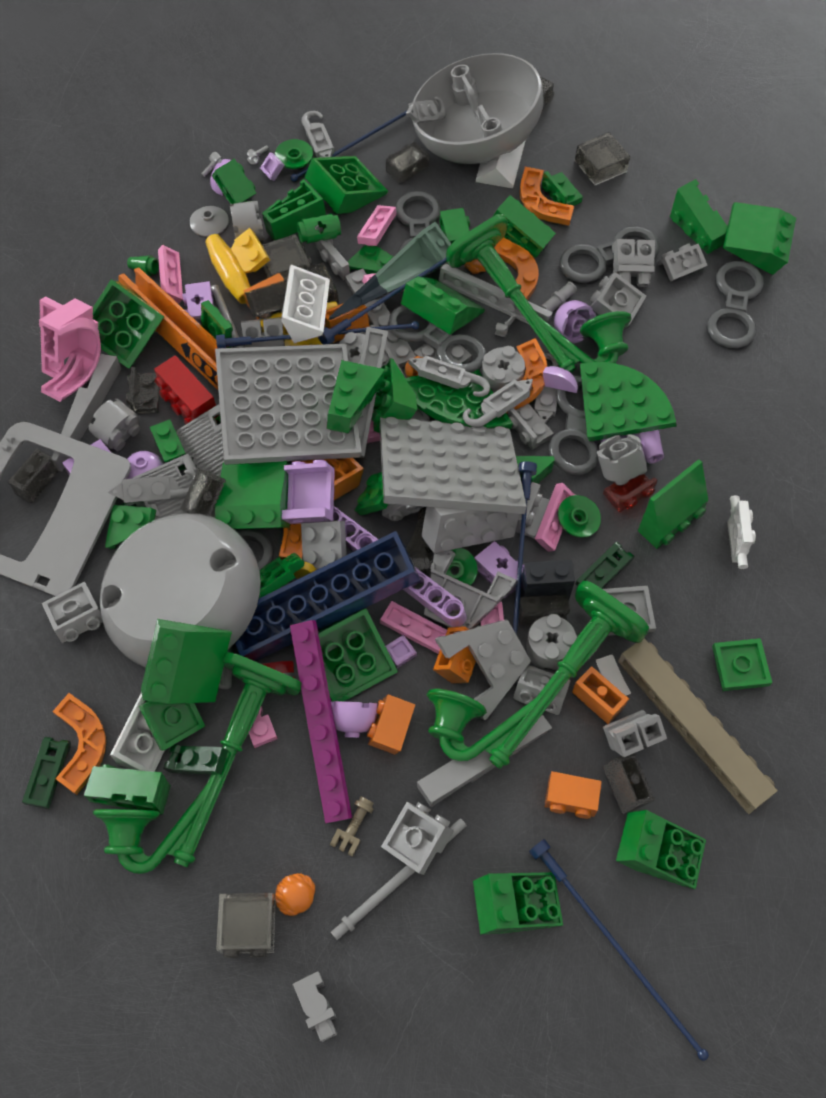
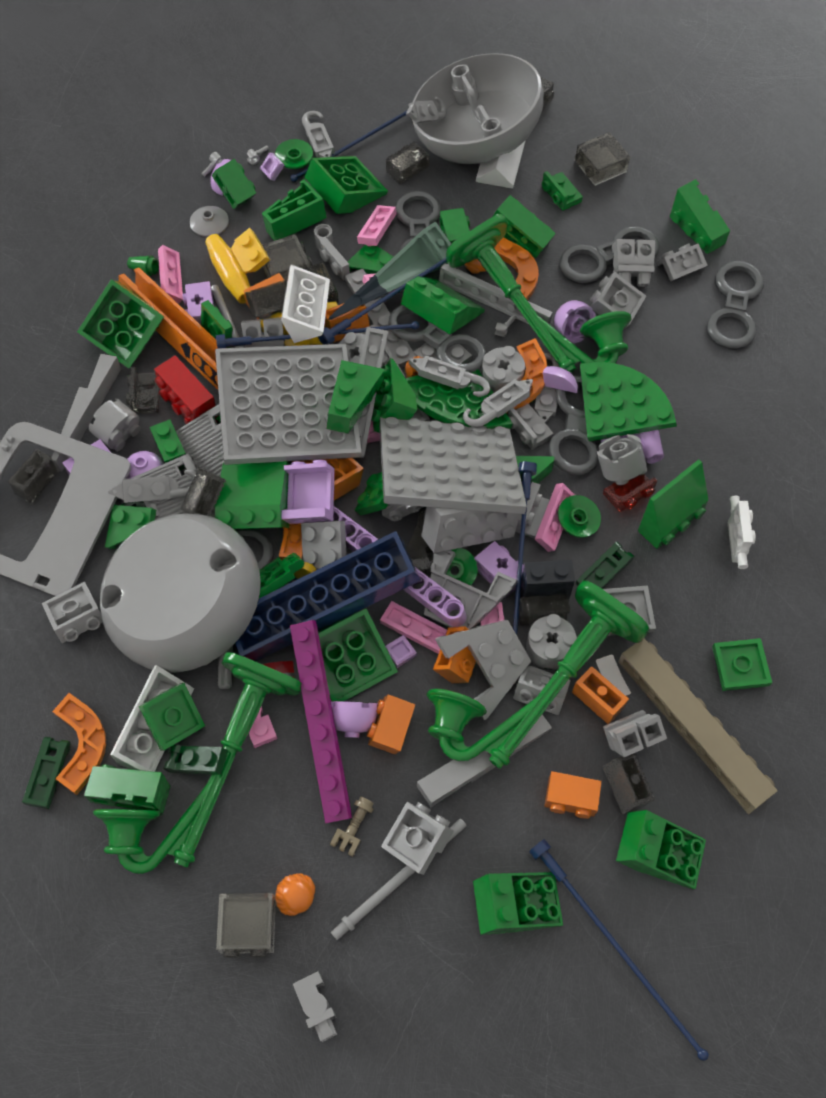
bright pink piece [39,296,101,402] -> none
green slope [141,619,232,704] -> none
light grey brick [229,201,264,241] -> none
green piece [297,214,341,244] -> none
orange plate [520,166,574,226] -> none
light grey pin [540,282,577,312] -> none
green slope [723,202,796,275] -> none

